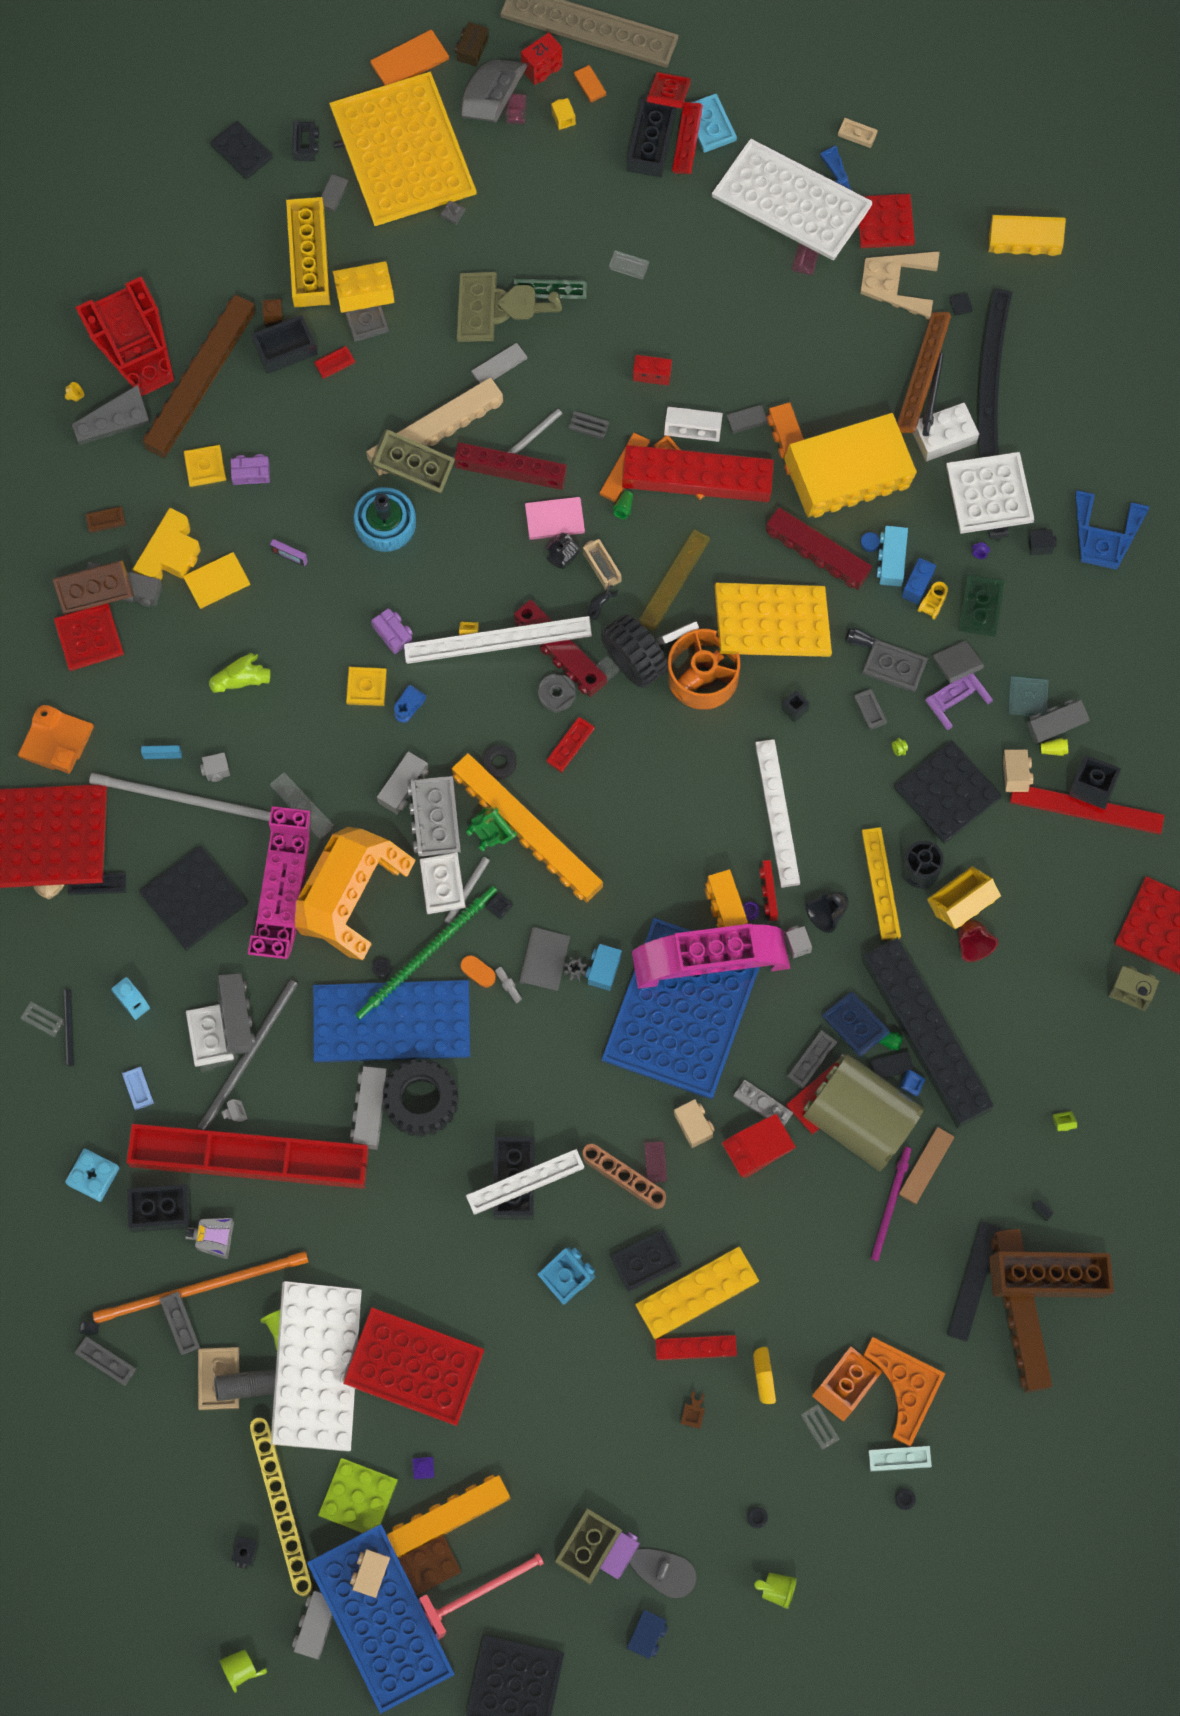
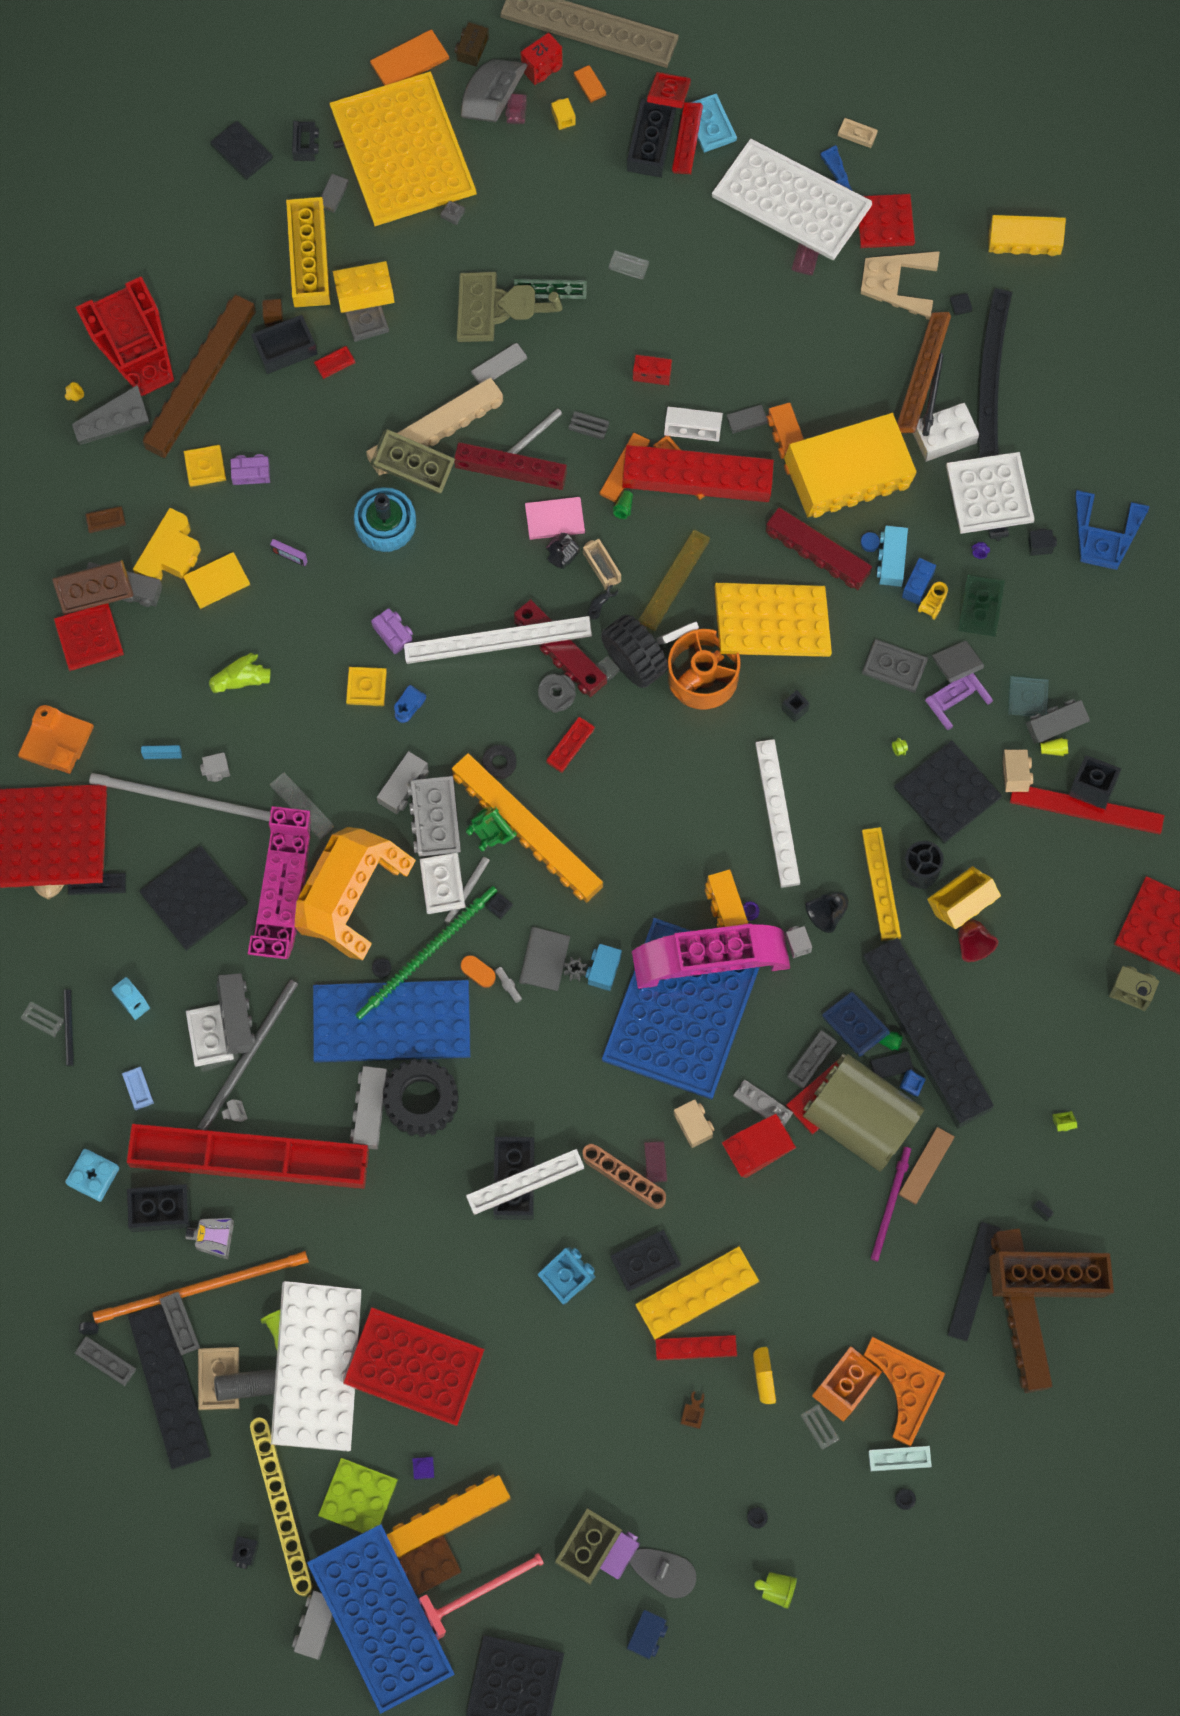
lime hat [219,1649,267,1693] -> none
tan brick [350,1549,390,1598] -> none
yellow plate [459,622,479,636] -> none
red plate [759,860,778,921] -> none
black cone [845,627,875,648] -> none
dark grey tile [854,689,887,731] -> none
none -> black plate [128,1304,211,1470]

